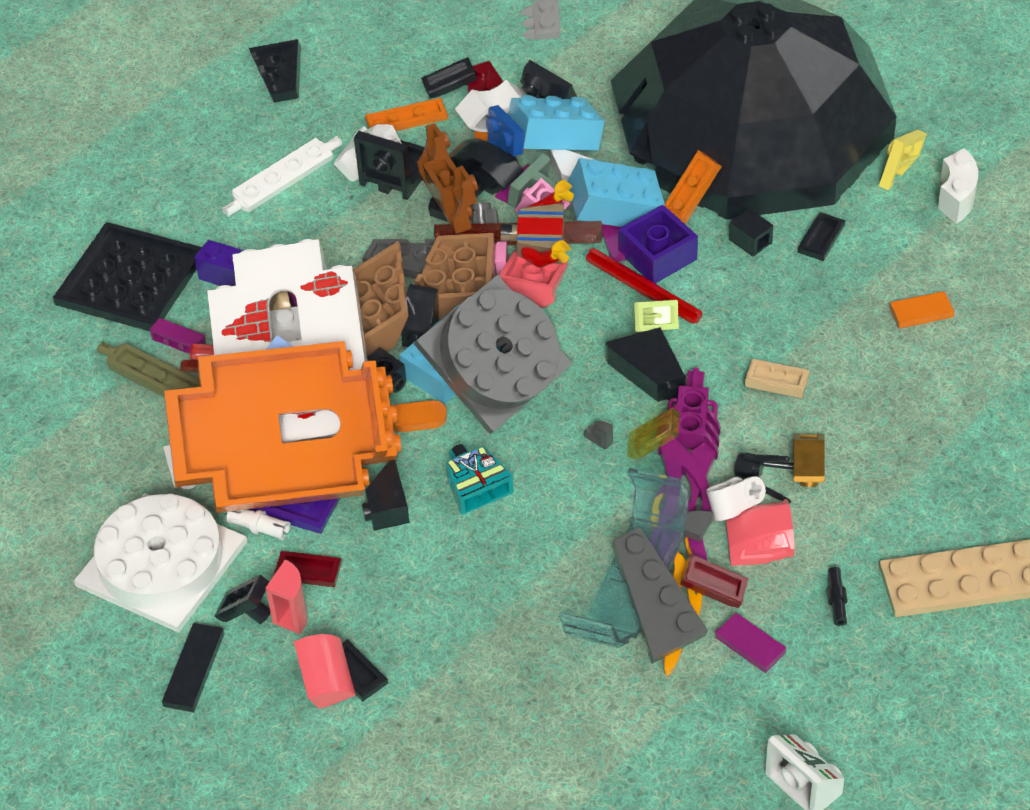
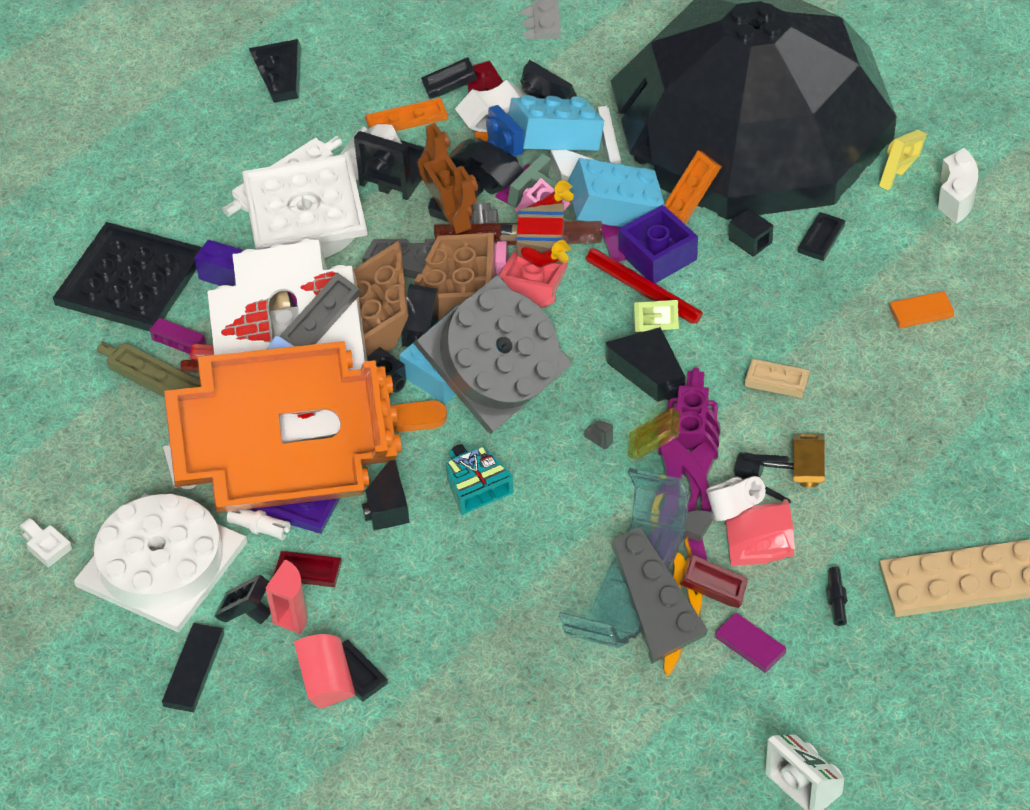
none -> white plate [20,518,72,568]
none -> white piece [242,153,367,258]
none -> dark grey plate [279,272,361,346]
none -> white tile [598,106,621,164]

